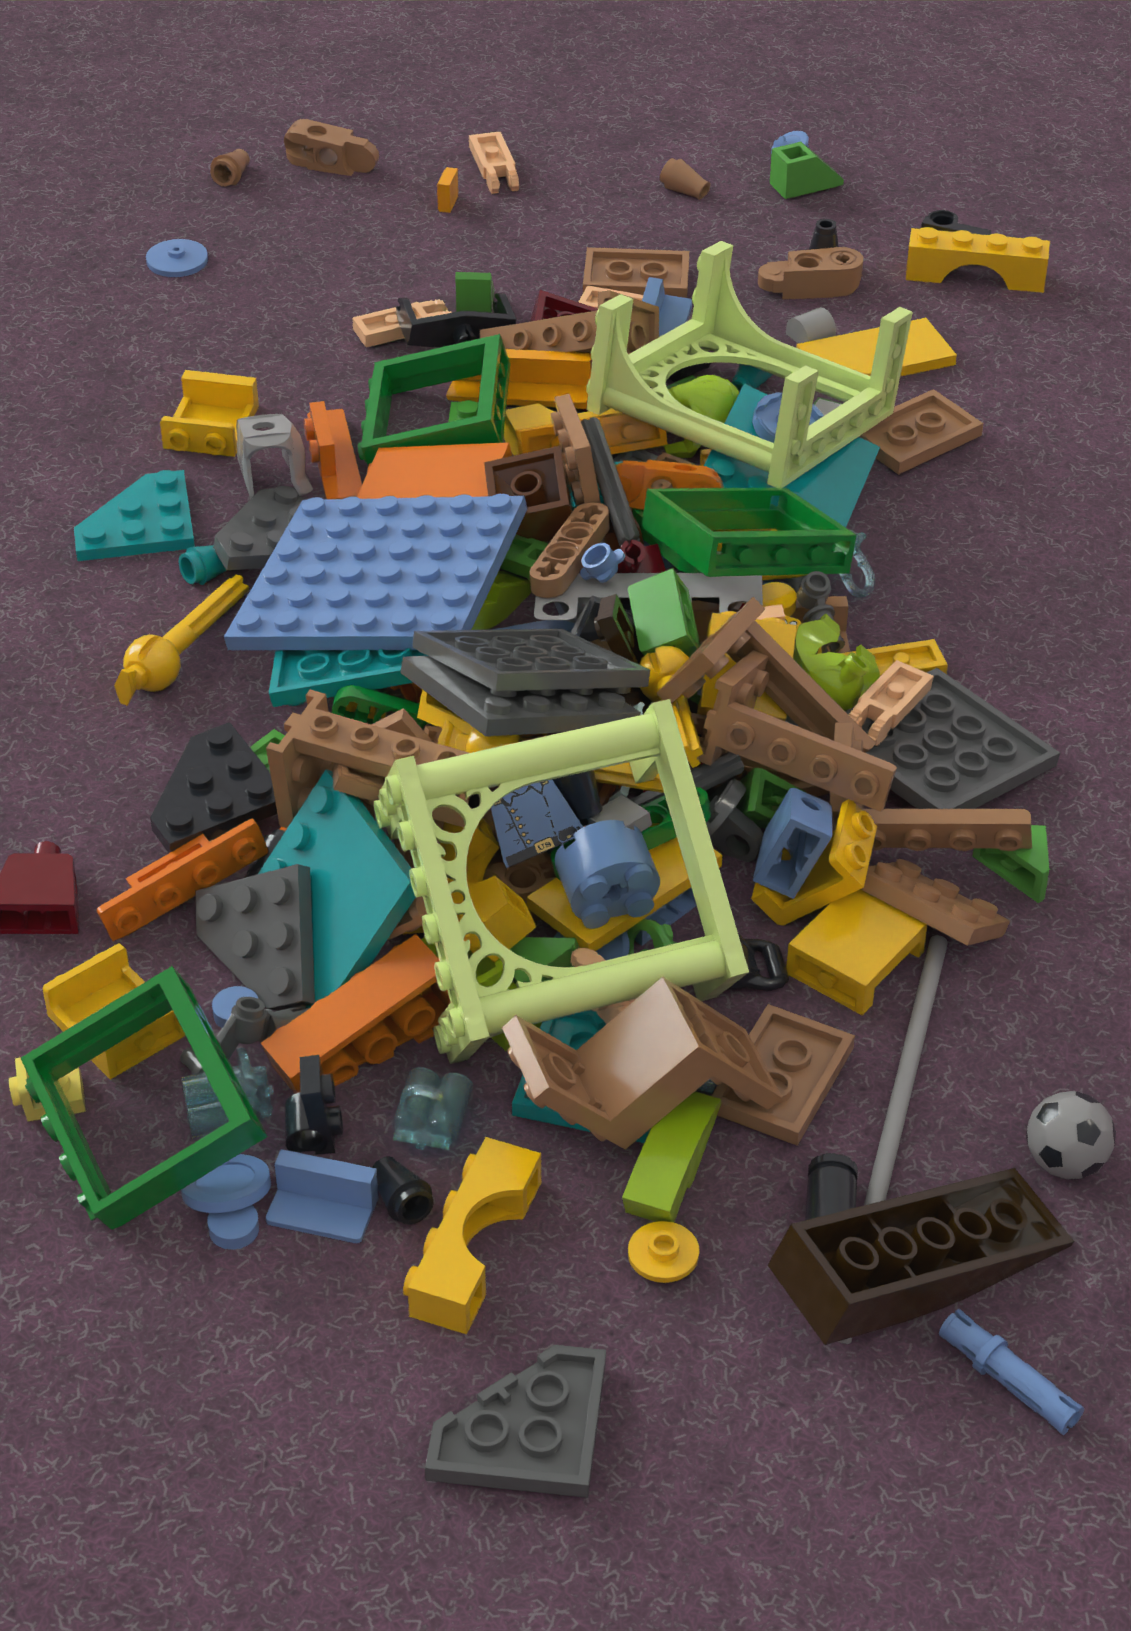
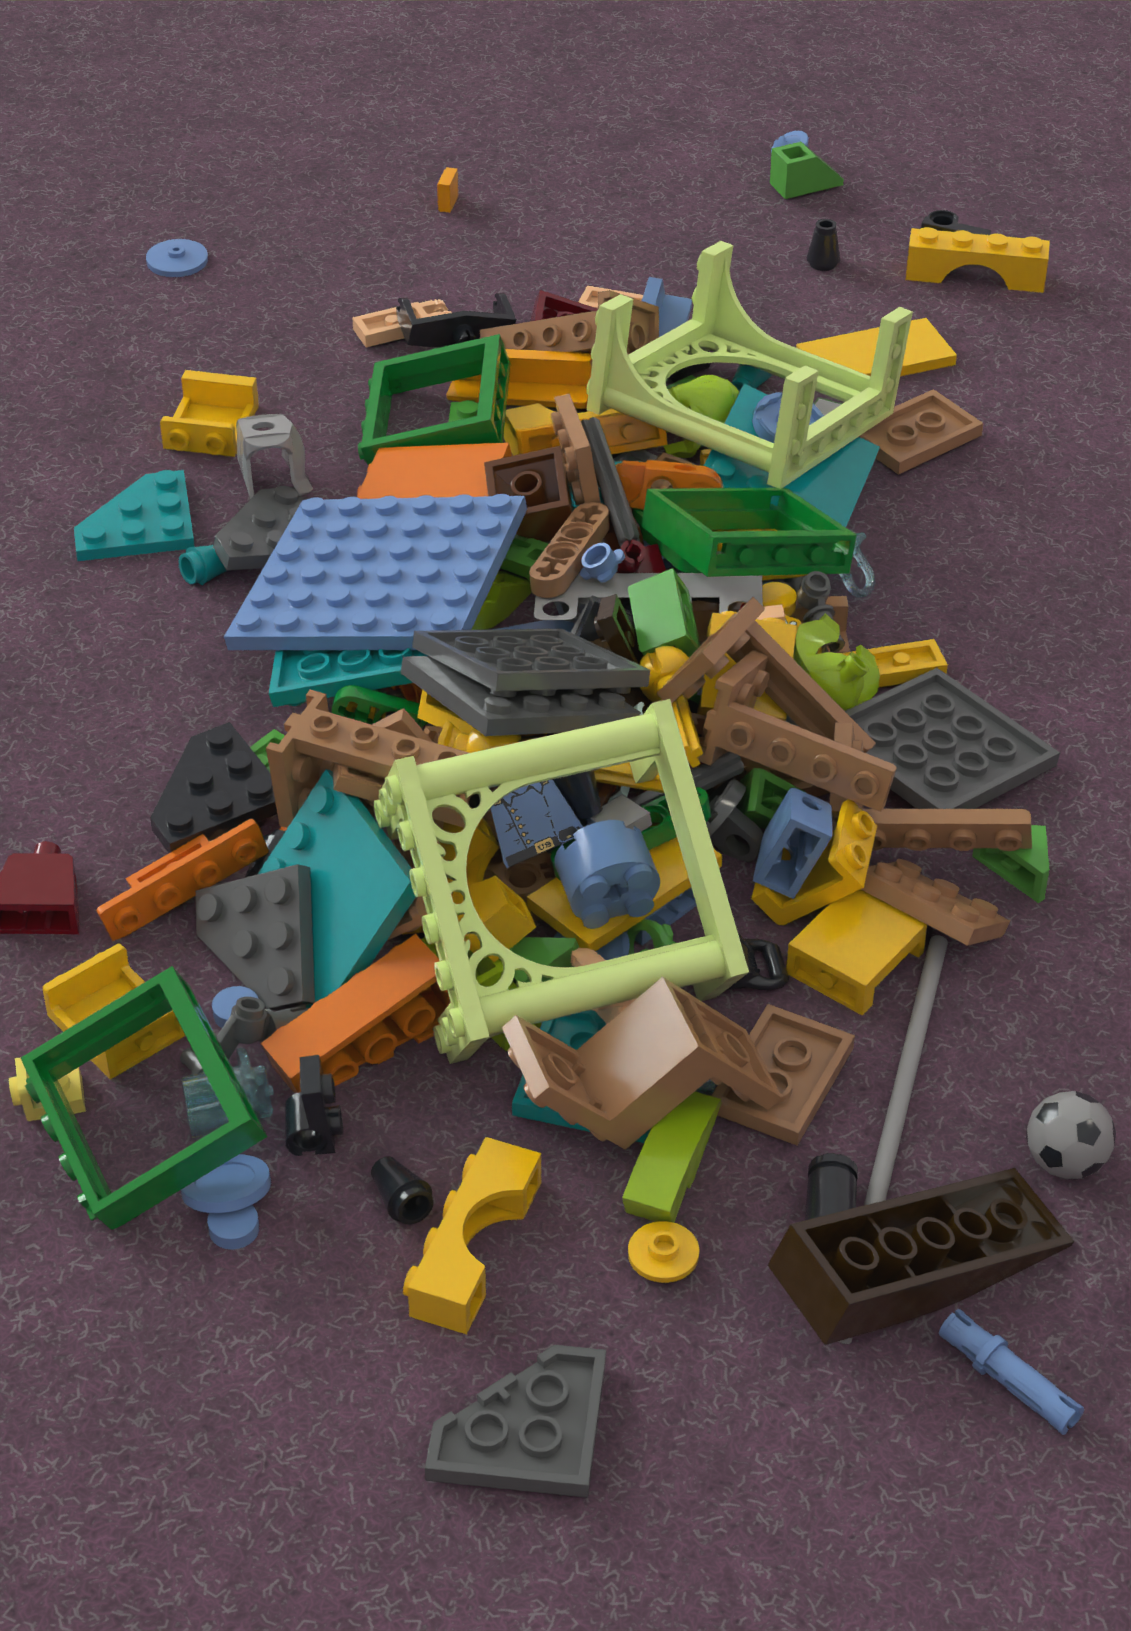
yellow piece [114,574,249,706] -> none
medium nougat cone [210,149,250,186] -> none
medium blue panel [266,1149,378,1243] -> none
medium nougat piece [284,119,379,176] -> none
orange bracket [304,401,362,499] -> none
clear light blue piece [392,1067,473,1150] -> none
bright green slope [455,272,494,313] -> none
light nougat hinge [469,132,519,194] -> none
medium nougat plate [583,247,690,298] -> none
medium nougat cone [660,158,710,200] -> none
medium nougat piece [758,247,863,299] -> none
light grey brick [786,307,836,344] -> none
light nougat hinge [849,660,934,746] -> none

